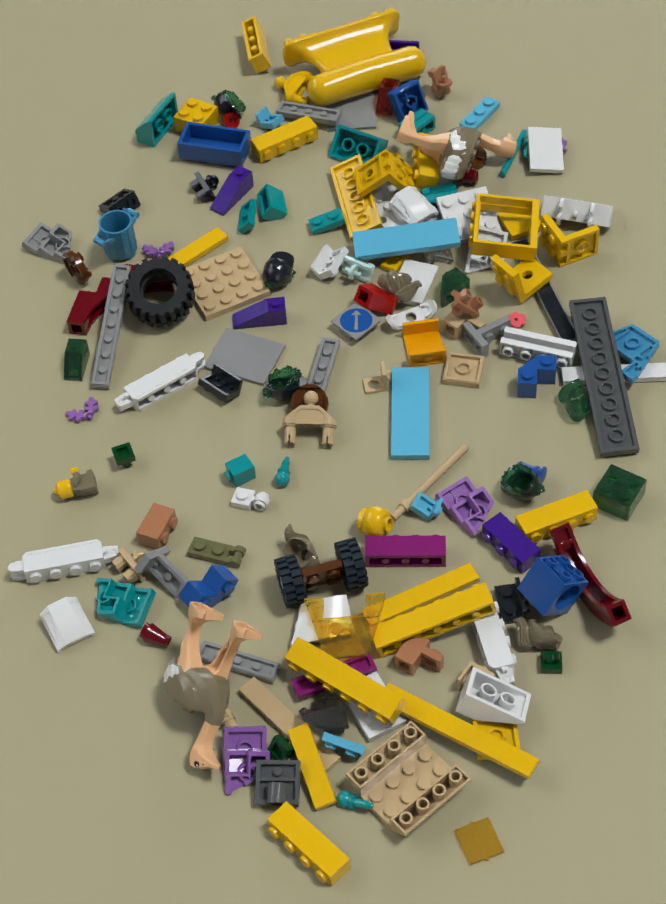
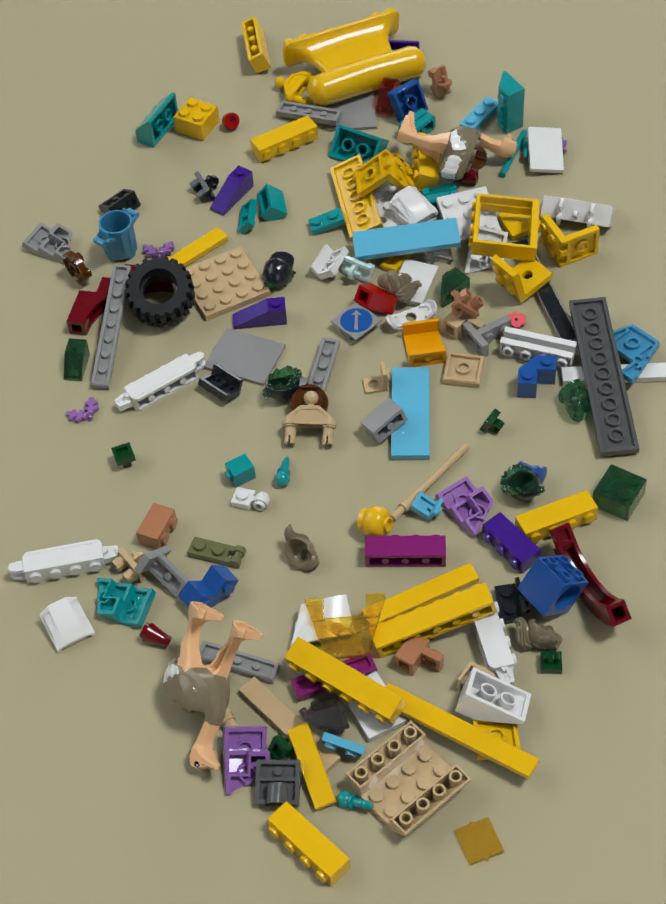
dark tan piece [54,467,99,500] -> none
blue piece [177,122,251,167] -> none
hair [211,89,246,120] -> none
medium azure bracket [255,107,284,130] -> none
black plate [274,537,369,609] -> none
none -> light grey brick [360,397,408,444]
none -> dark green tile [480,408,505,434]
none -> teal slope [497,71,525,134]

